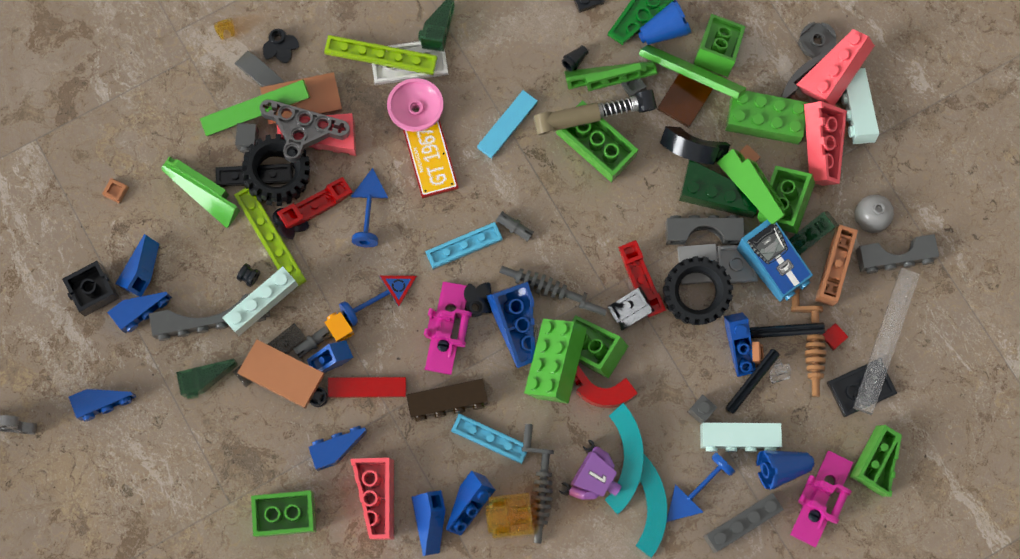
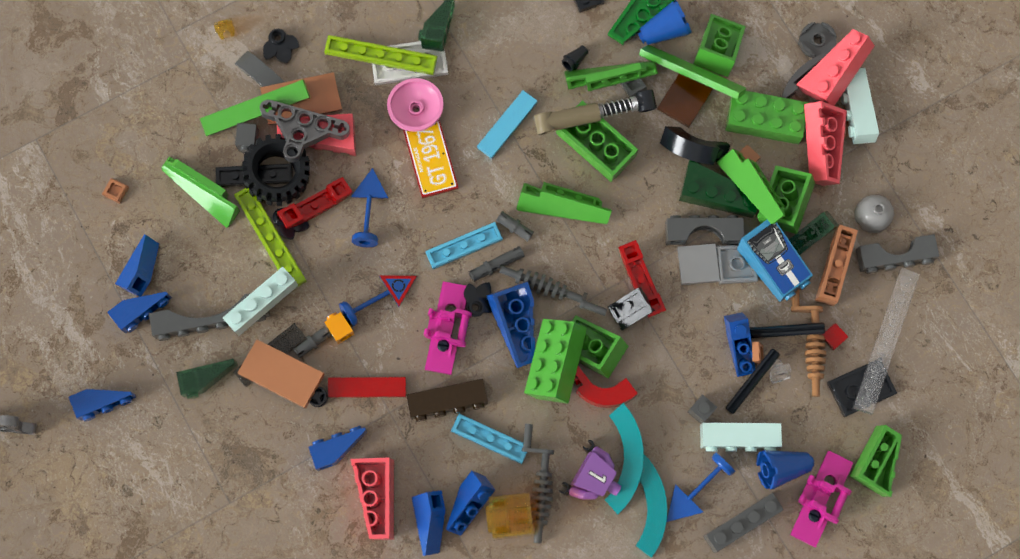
black brick [62,261,119,316] -> none
black wheel [237,263,260,287] -> none
bright green brick [251,490,316,537] -> none
blue slope [307,340,354,373] -> none
black tyre [663,256,733,325] -> none
none -> dark grey pin [468,246,525,282]
none -> bright green wedge [517,182,612,224]

